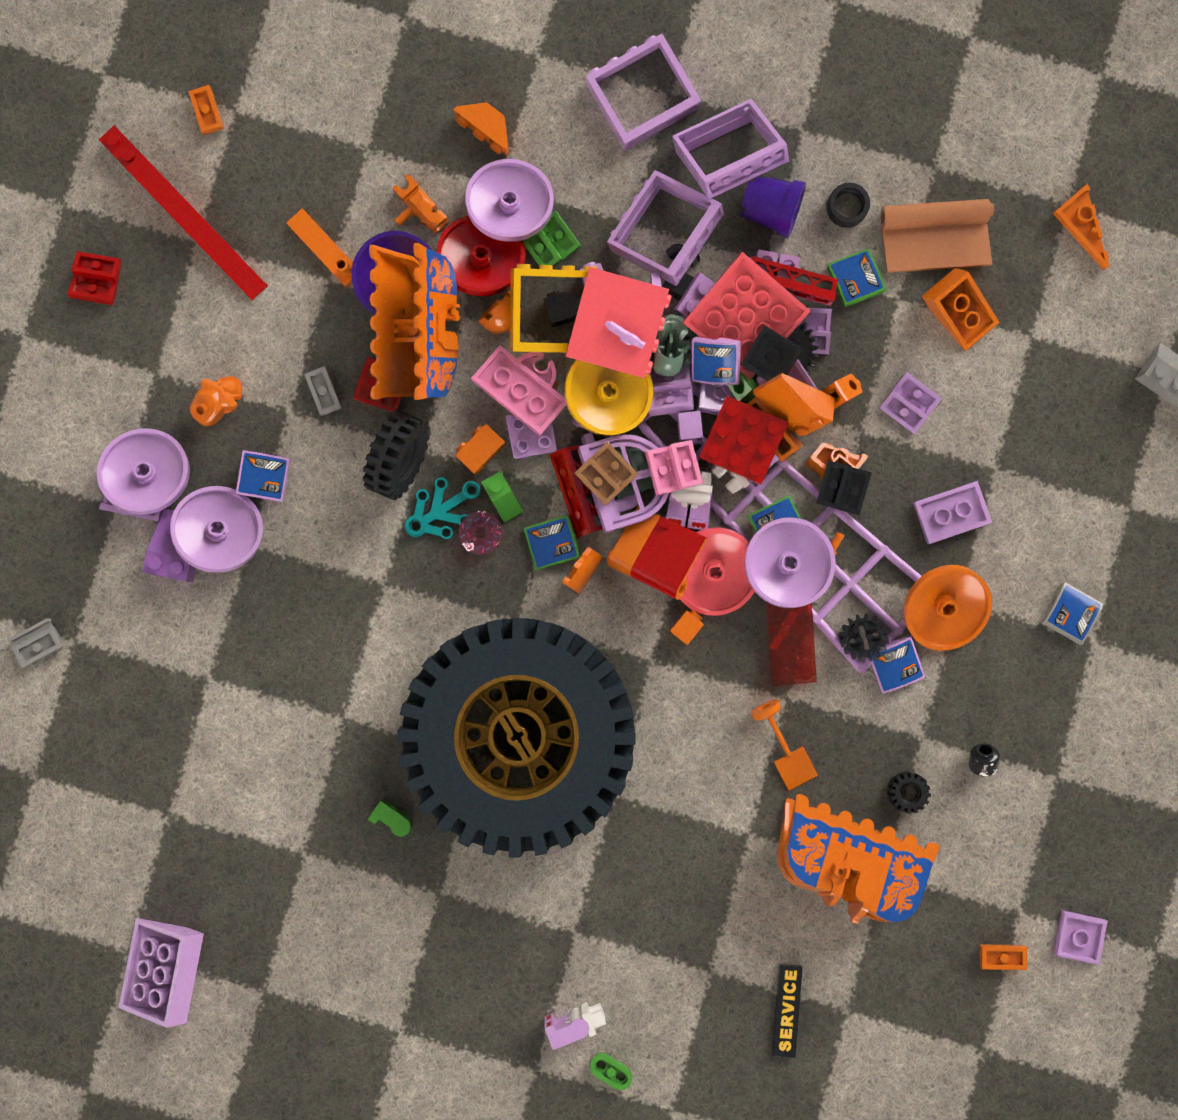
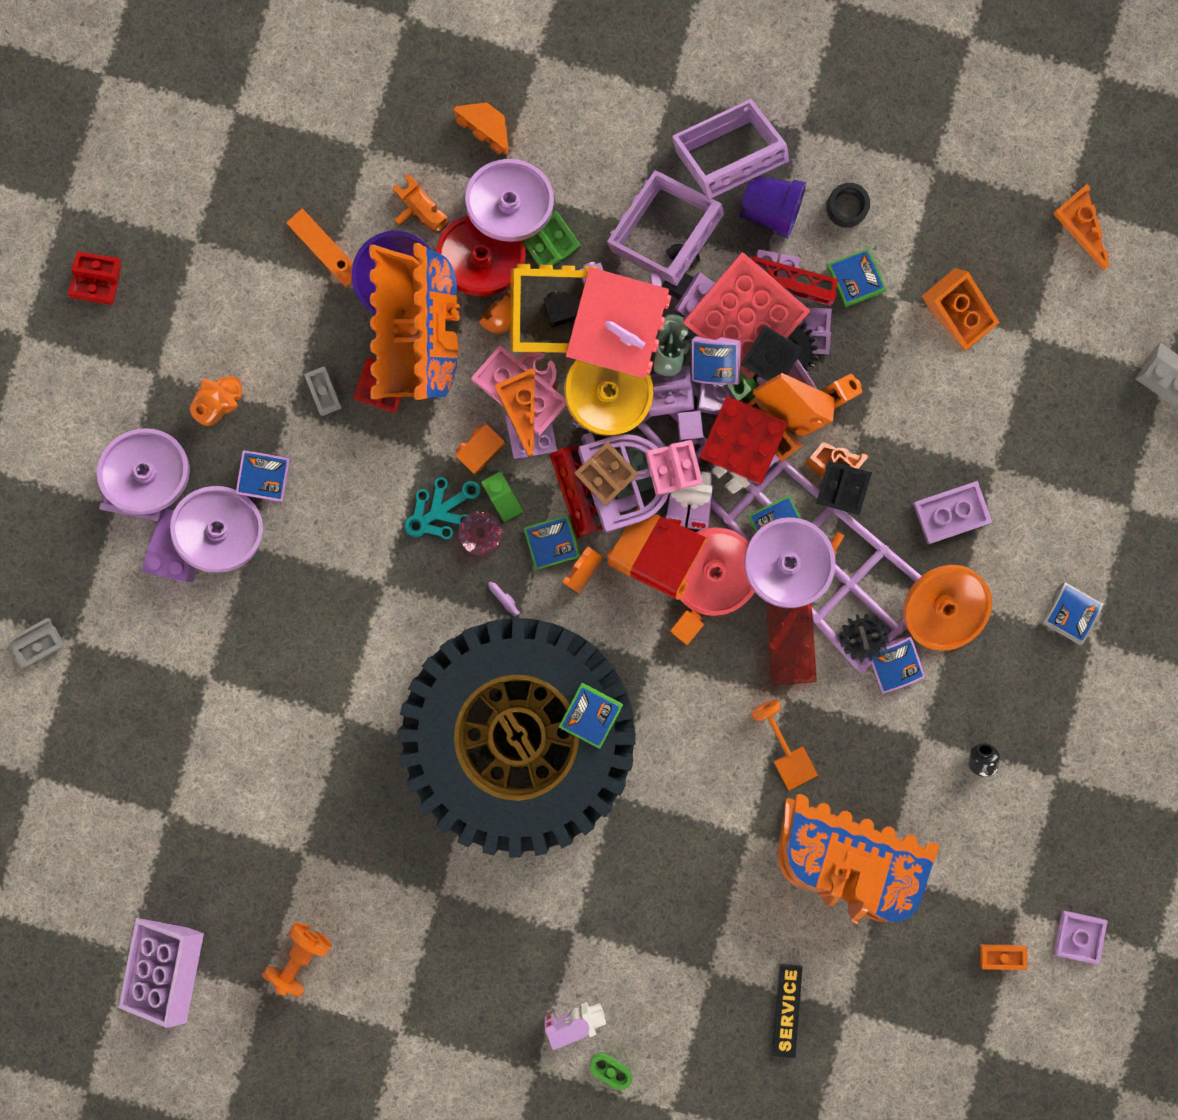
red slope [98,125,268,301] -> none
orange plate [188,85,224,135] -> none
black tyre [362,410,430,500] -> none
bright green leg [368,798,413,837] -> none
lavender window [586,34,701,151] -> none
lavender slope [879,372,942,434] -> none
nougat door [881,199,994,273] -> none
black tyre [887,771,931,814] -> none
none -> orange piece [262,922,332,997]
none -> lavender piece [488,582,520,617]
none -> orange wing [494,368,535,457]
none -> slope [559,683,623,749]

